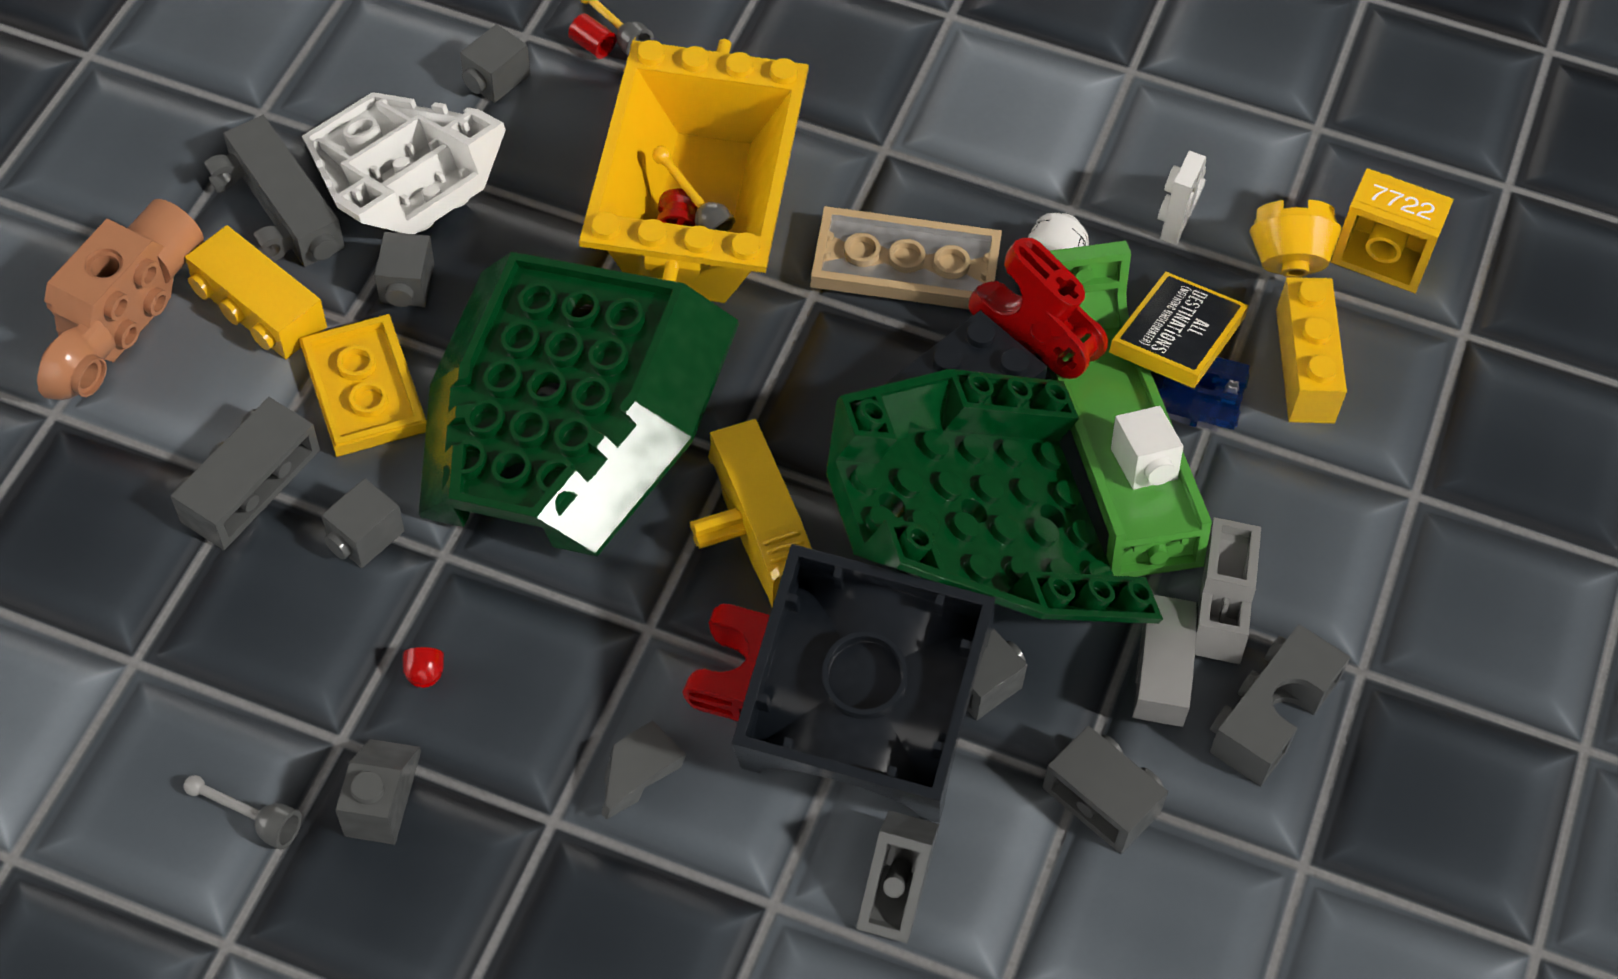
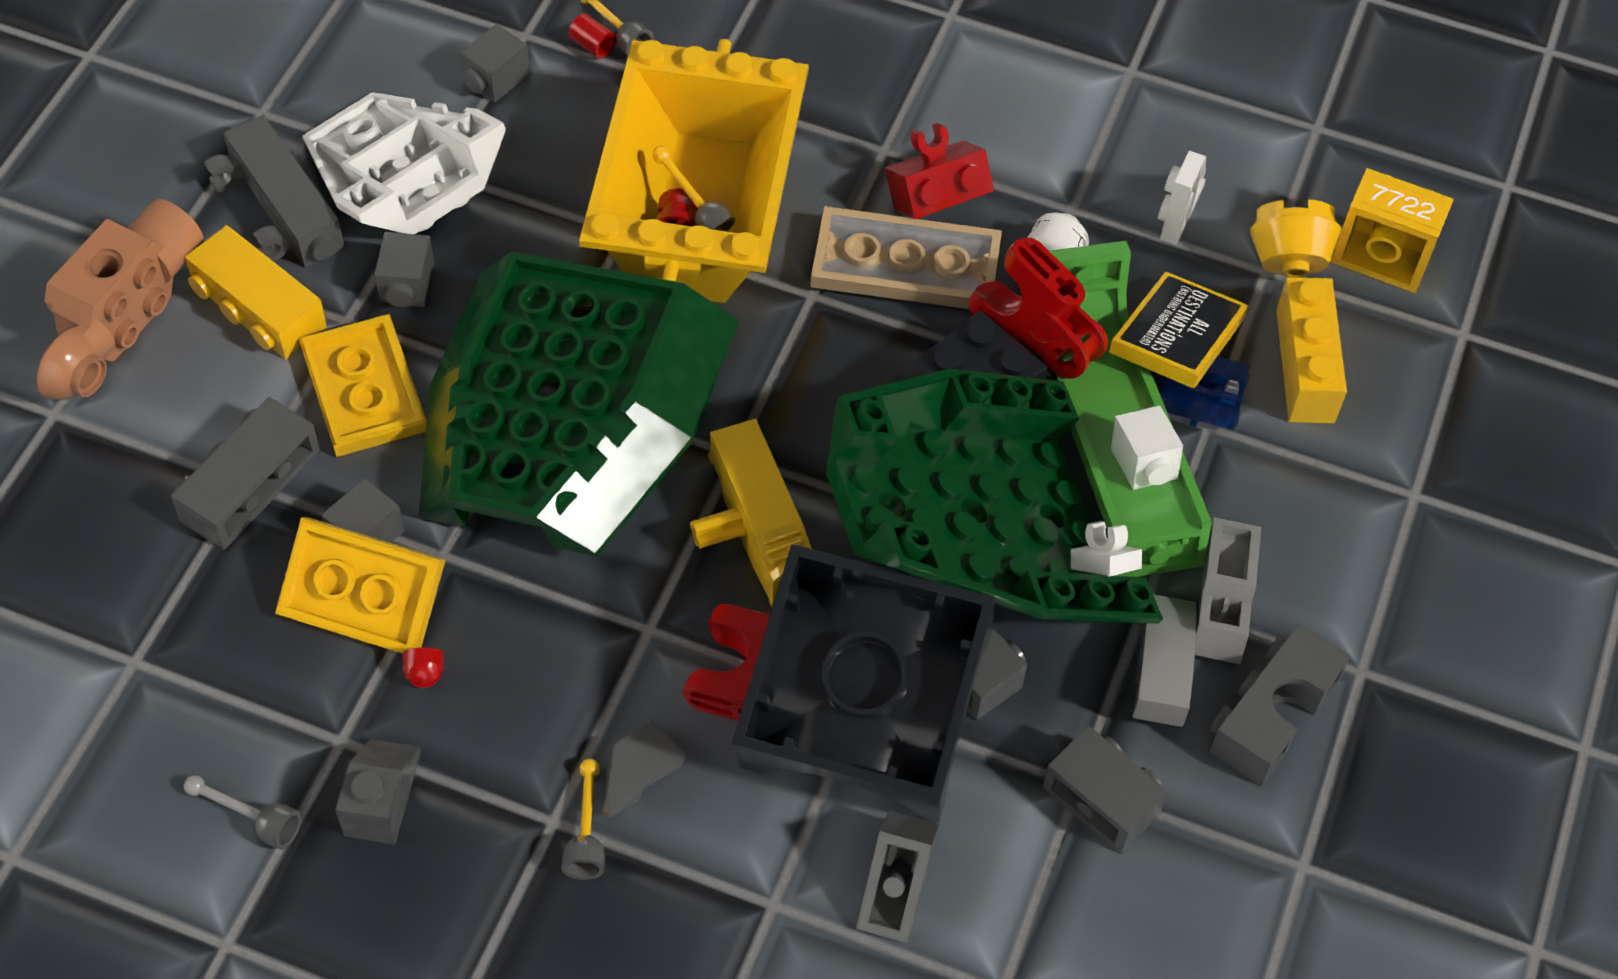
none -> yellow tile [275,517,446,653]
none -> dark grey hinge [562,758,605,880]
none -> red brick [884,123,994,219]
none -> white tile [1071,521,1142,577]

